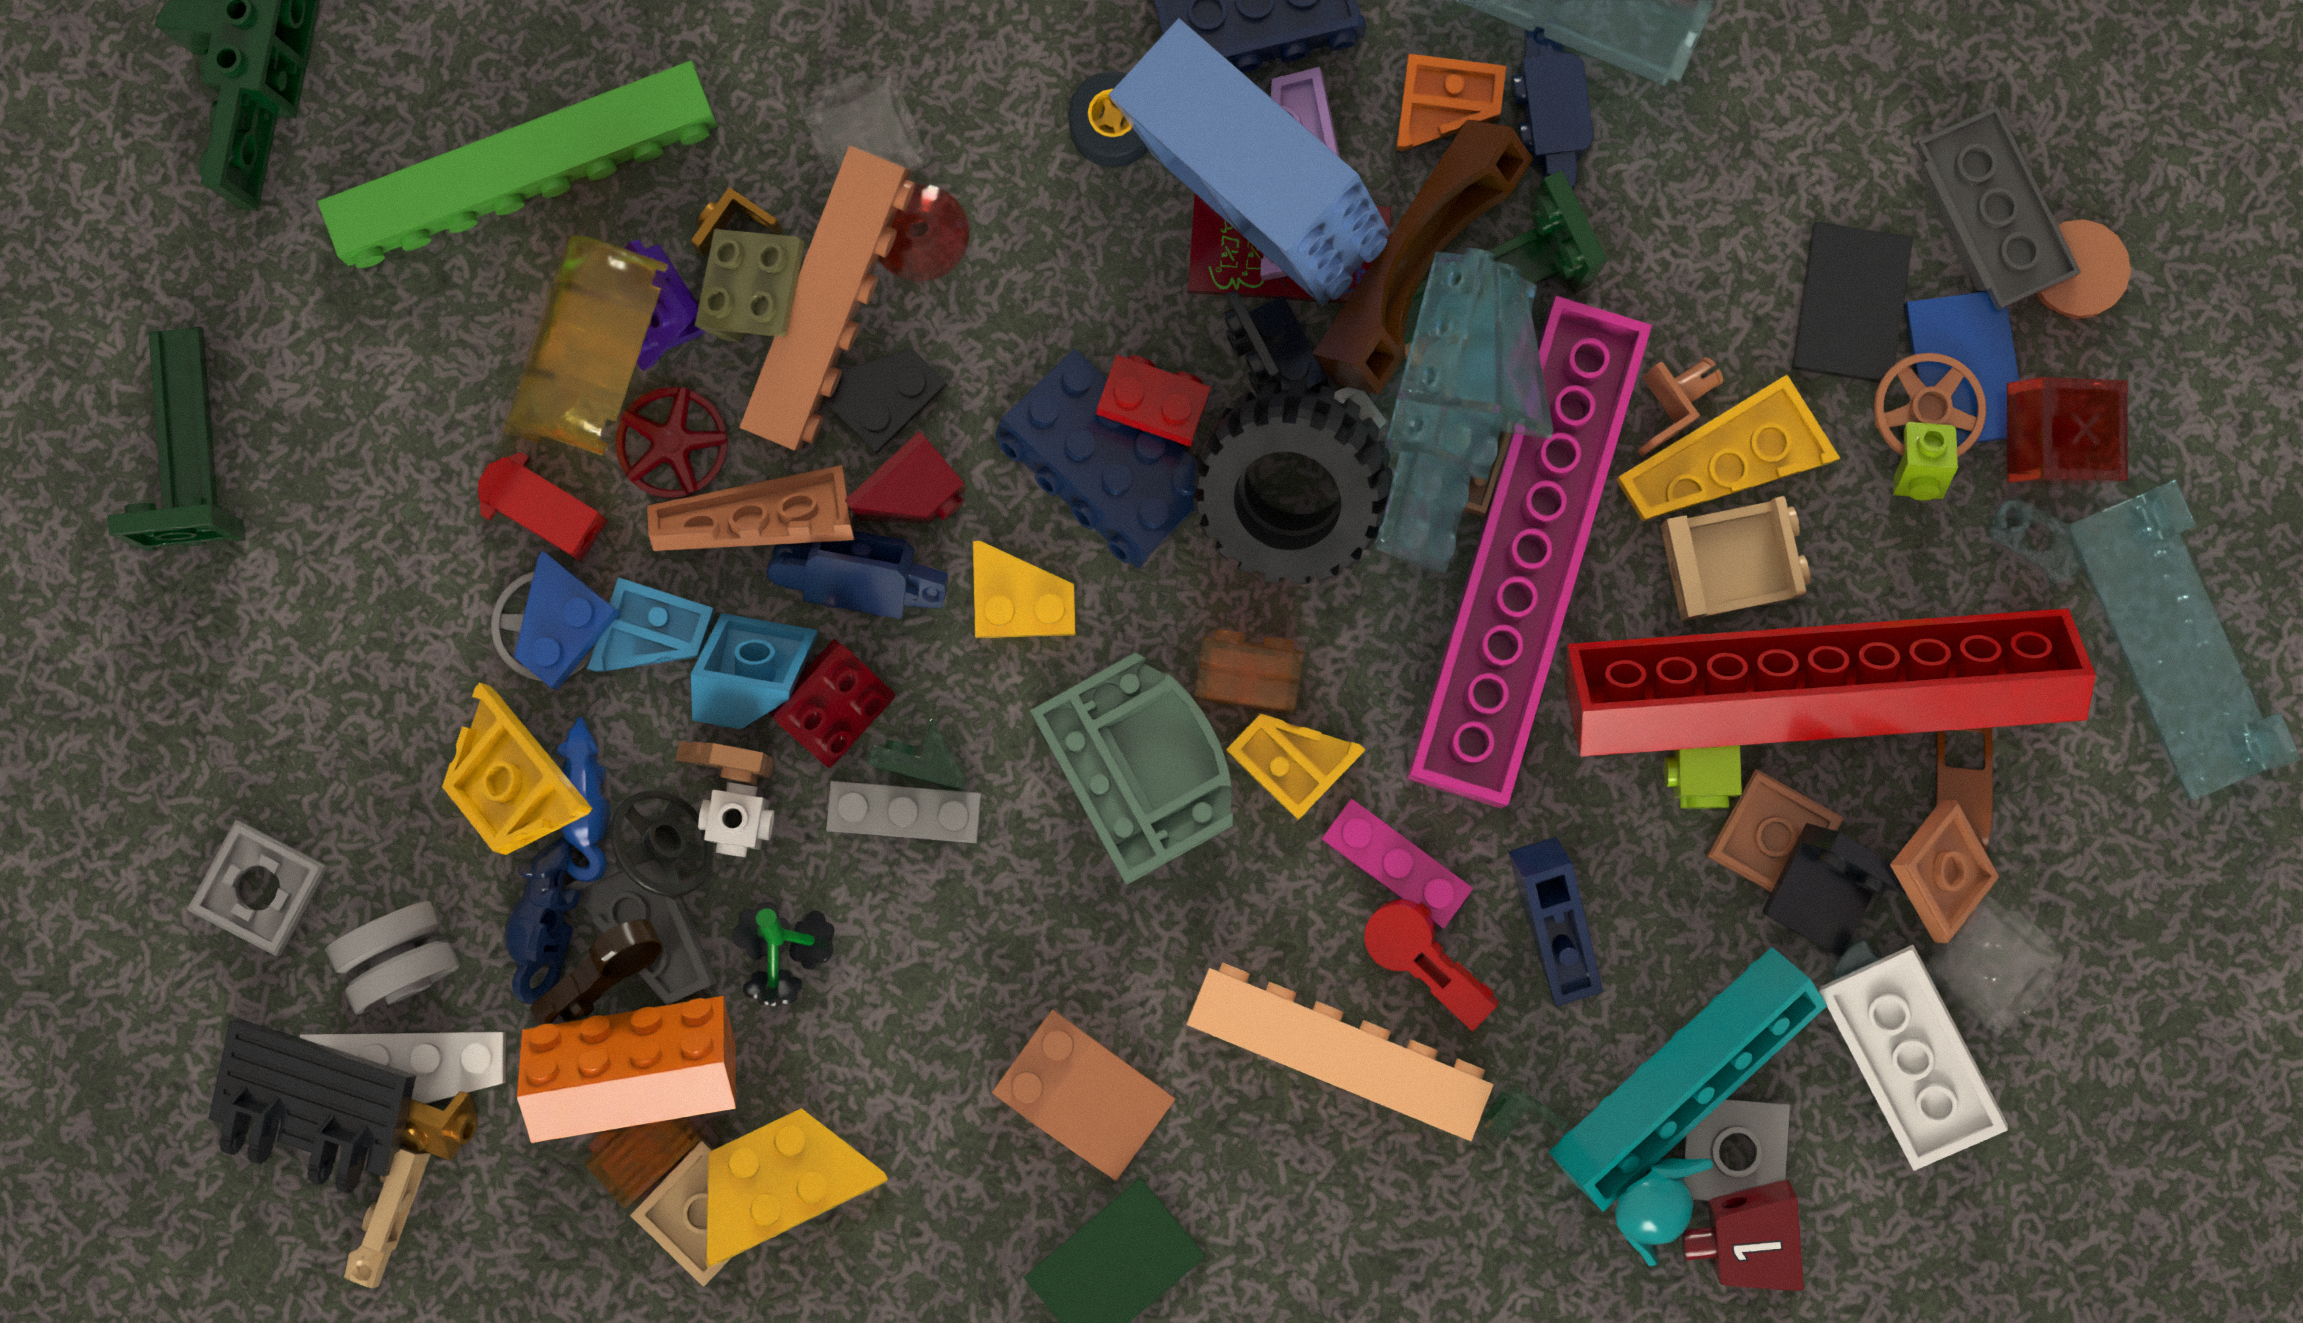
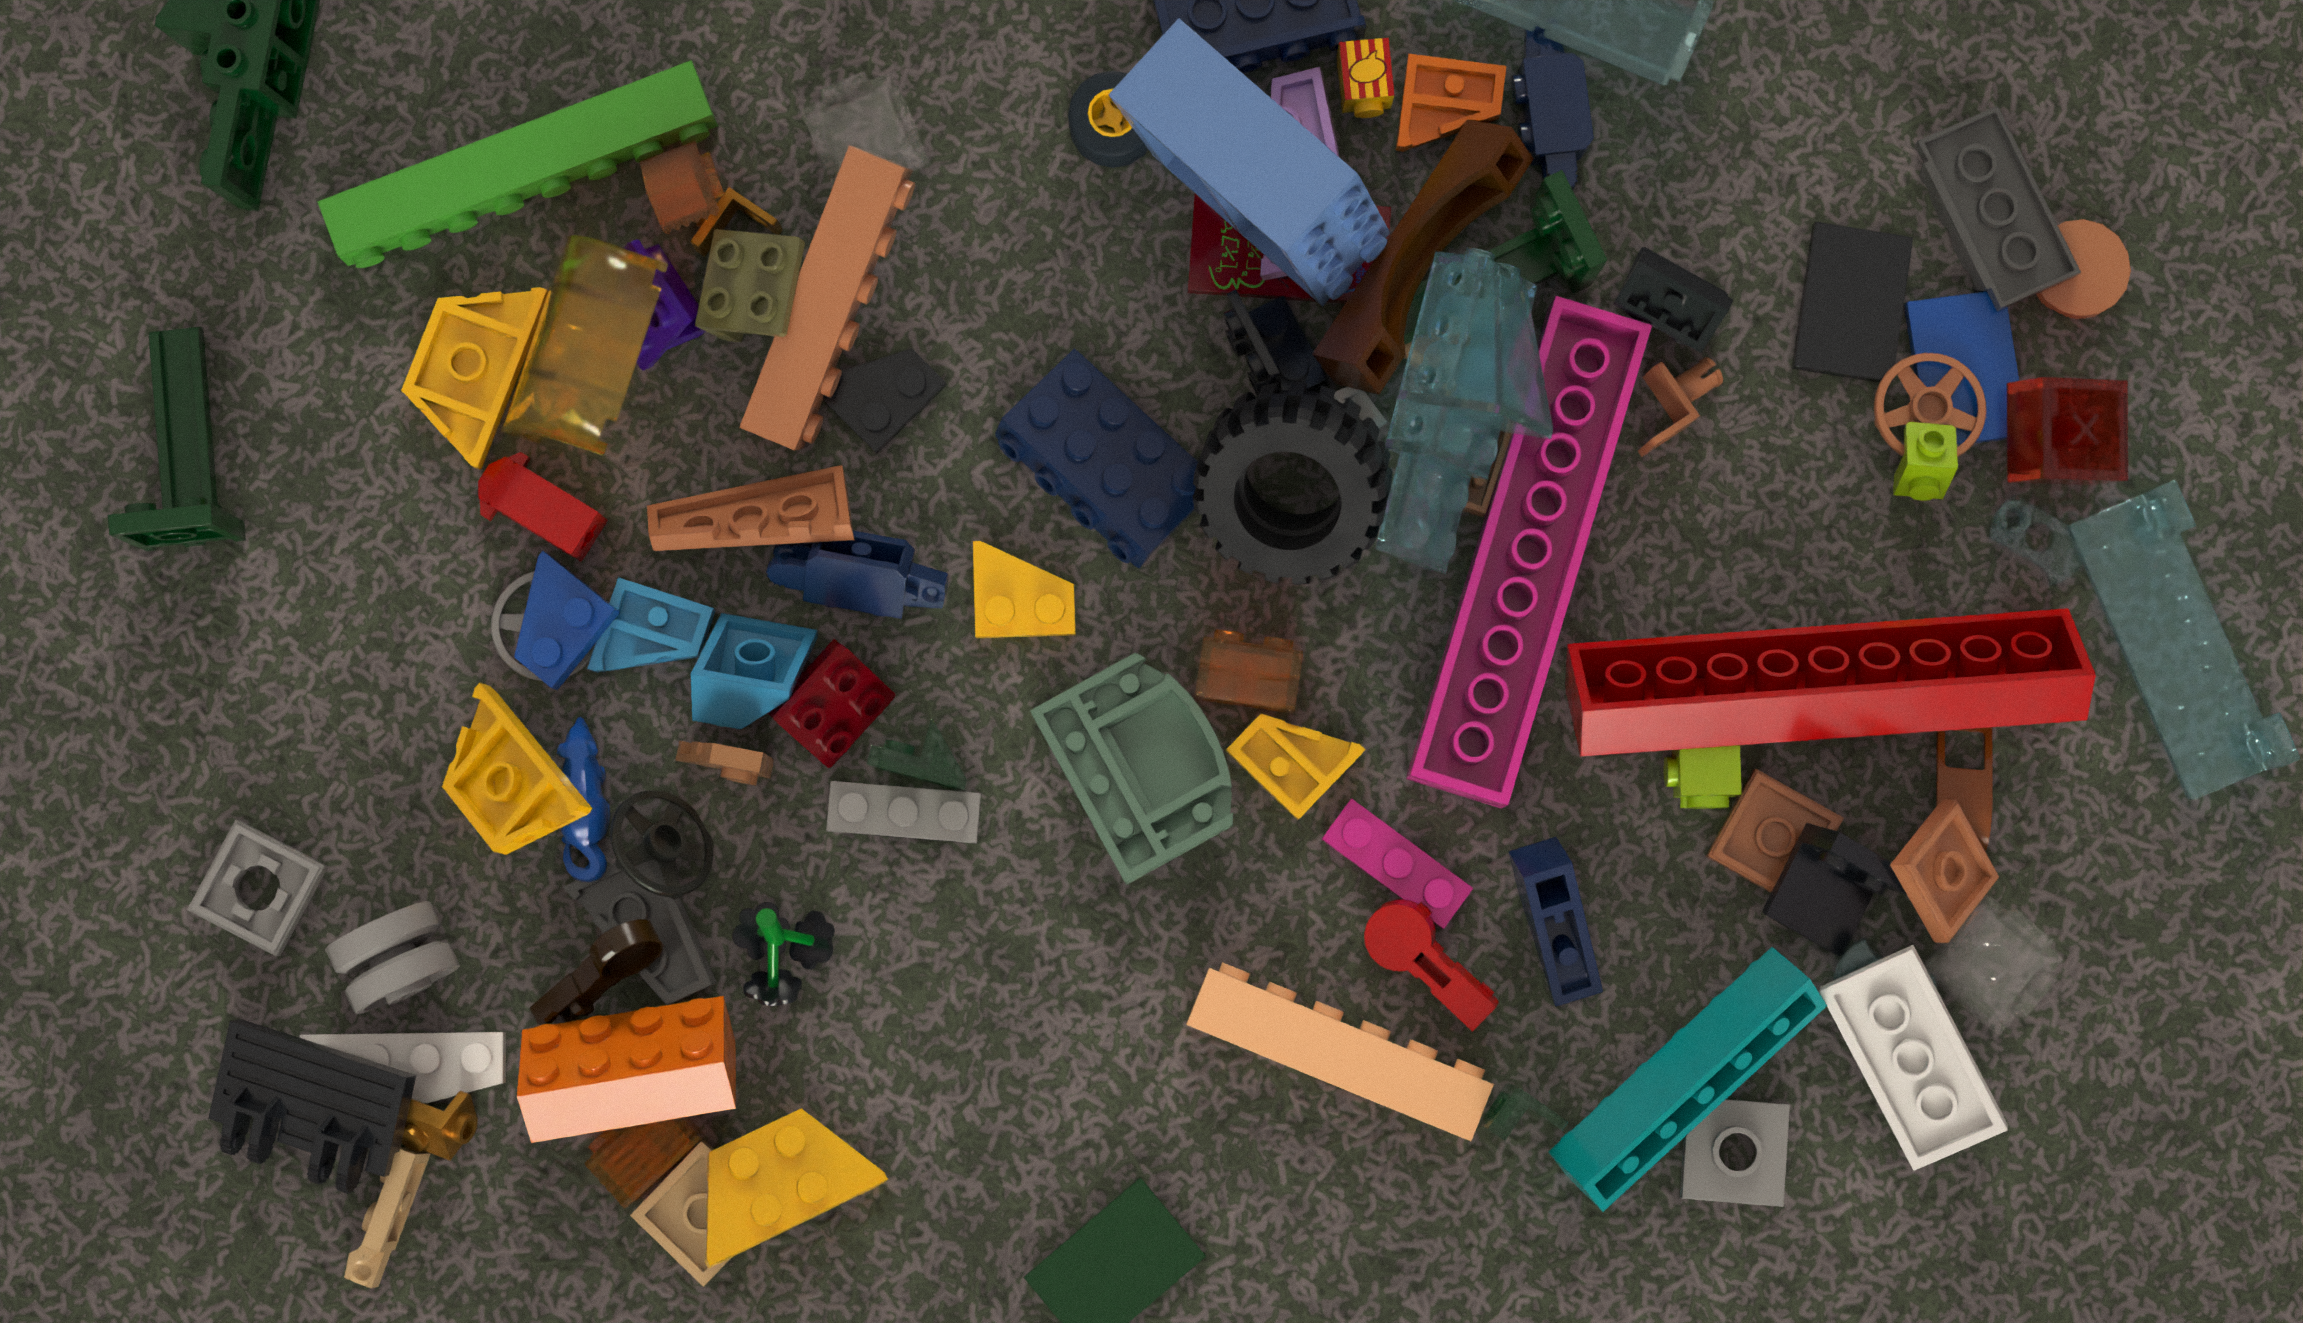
dark blue animal [505,838,580,1005] -> none
dark red wheel [616,387,728,498] -> none
white brick [698,782,774,857] -> none
dark red slope [845,431,966,523] -> none
clear red dish [878,184,969,281] -> none
nougat slope [992,1009,1176,1181] -> none
red bracket [1096,355,1211,447] -> none
teal piece [1615,1158,1713,1266] -> none
yellow wing [1616,375,1840,522] -> none
tan panel [1660,496,1810,622] -> none
dark red torso [1681,1180,1804,1291] -> none
none -> yellow wing [401,287,550,470]
none -> clear orange brick [640,141,725,234]
none -> yellow brick [1336,38,1395,118]
none -> black bracket [1613,247,1733,353]

